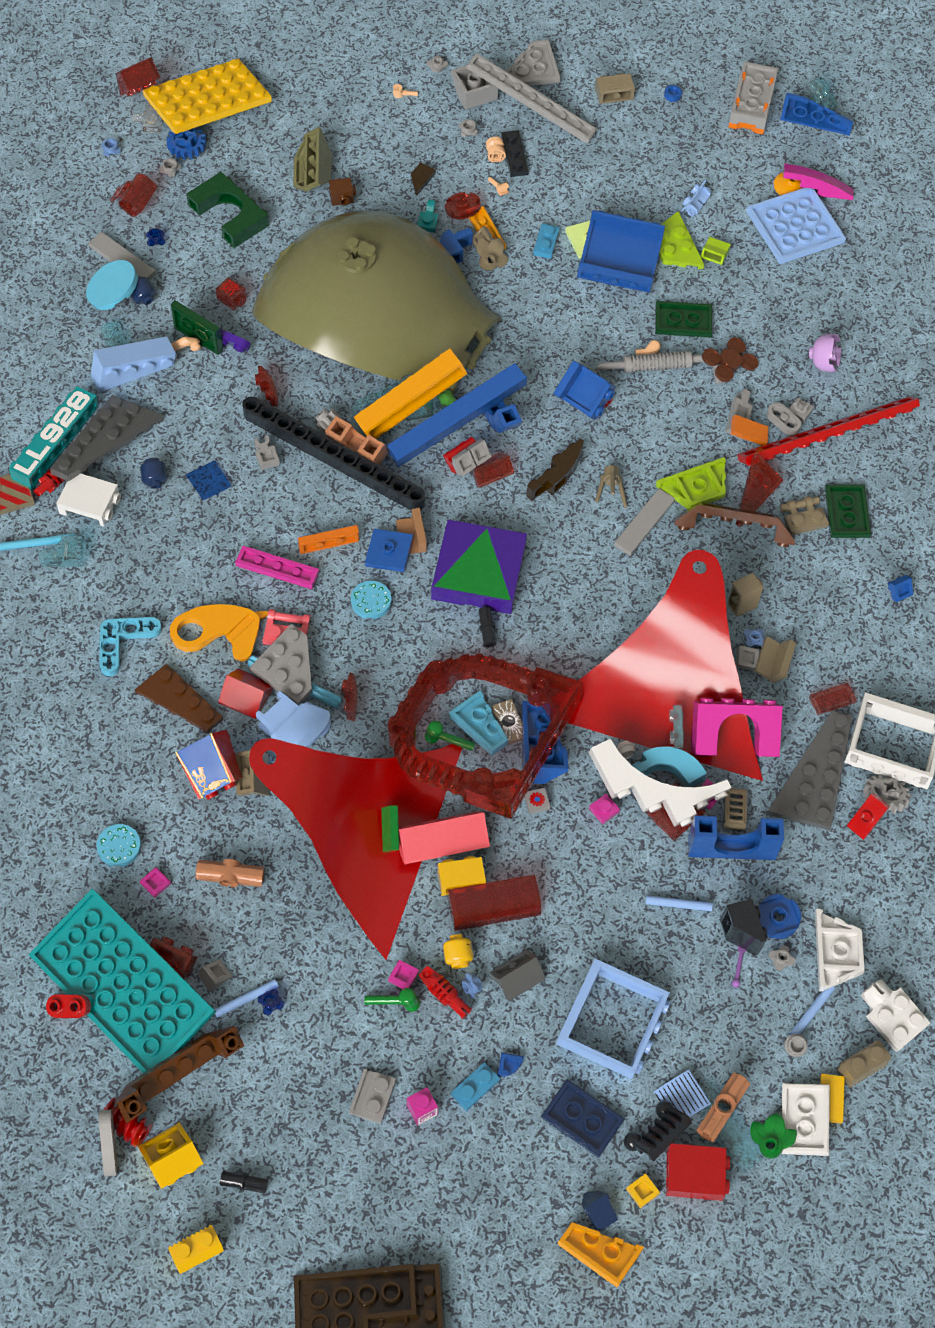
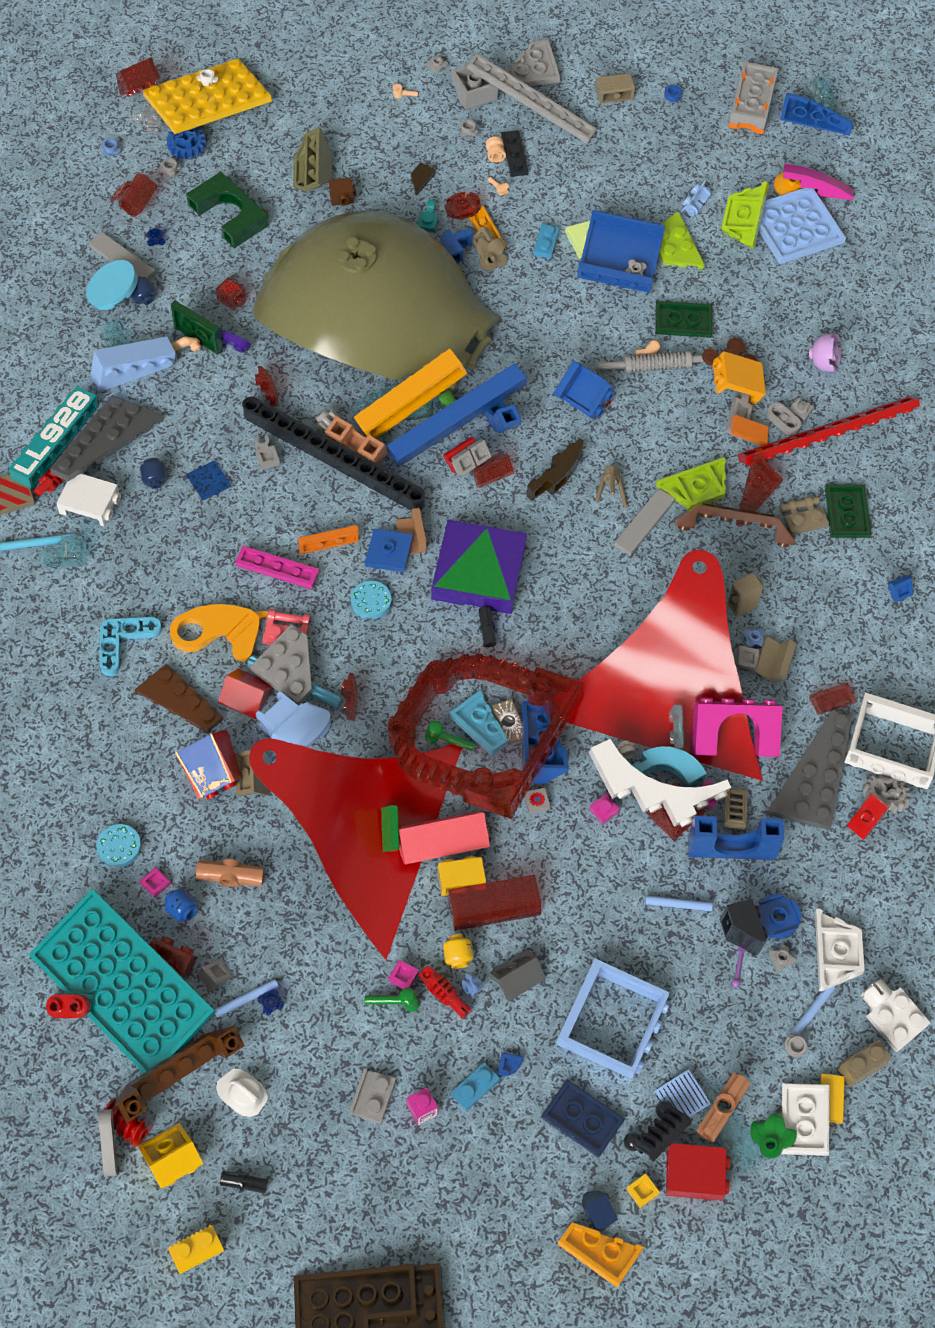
lime piece [701,237,731,265] -> none
none -> blue head [164,888,198,922]
none -> white plate [197,69,218,86]
none -> white piece [216,1069,268,1117]
none -> light grey plate [625,259,646,276]
none -> light orange panel [713,351,766,404]
none -> lime wing [721,181,769,249]

